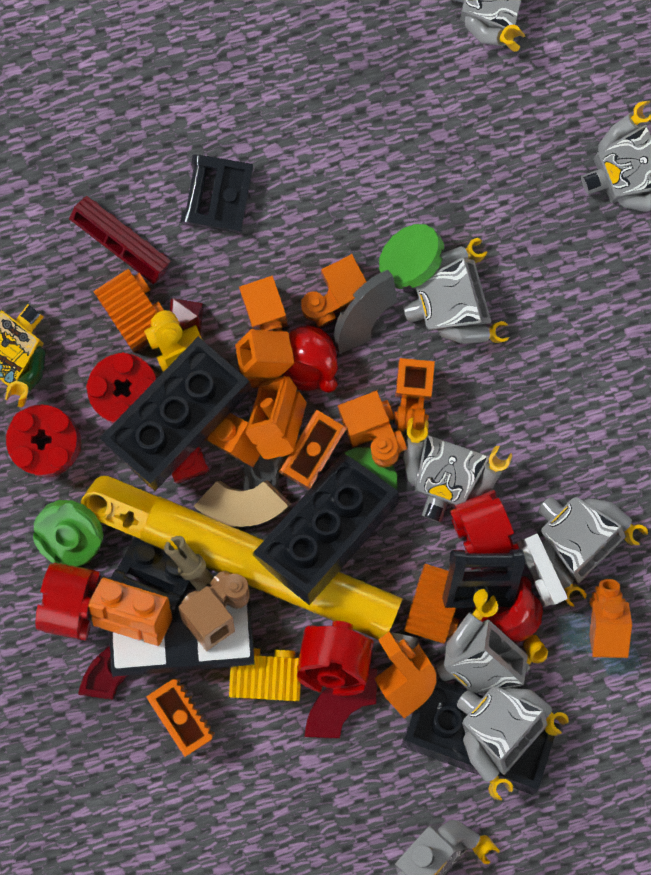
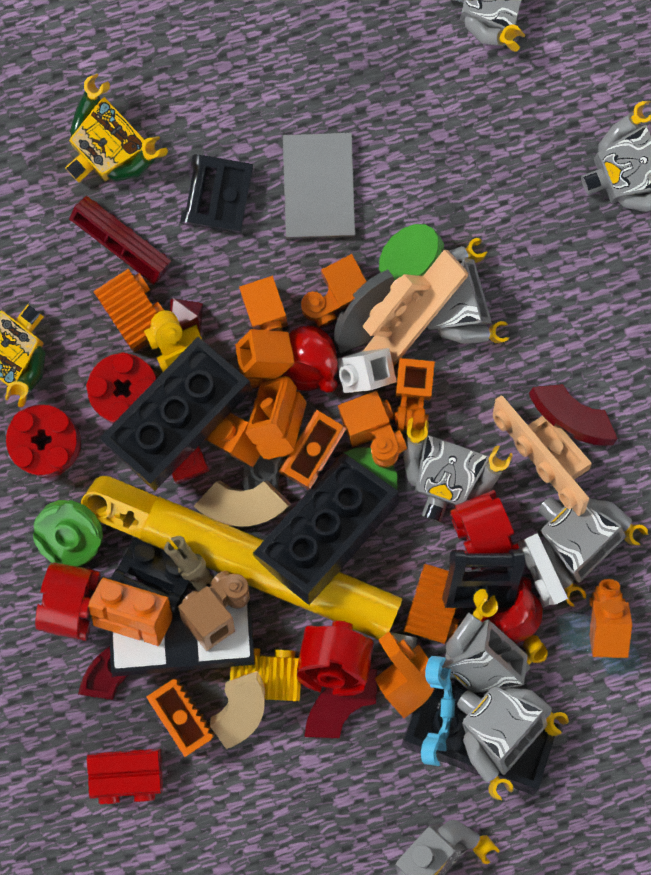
none -> torso [65,74,168,183]
none -> red brick [87,748,163,804]
none -> tan tile [210,671,265,749]
none -> light grey tile [283,133,355,239]
none -> white brick [337,348,397,393]
none -> light nougat bracket [362,250,468,367]
none -> medium azure piece [421,656,455,766]
none -> light nougat bracket [493,395,592,516]
none -> dark red tile [529,384,618,446]

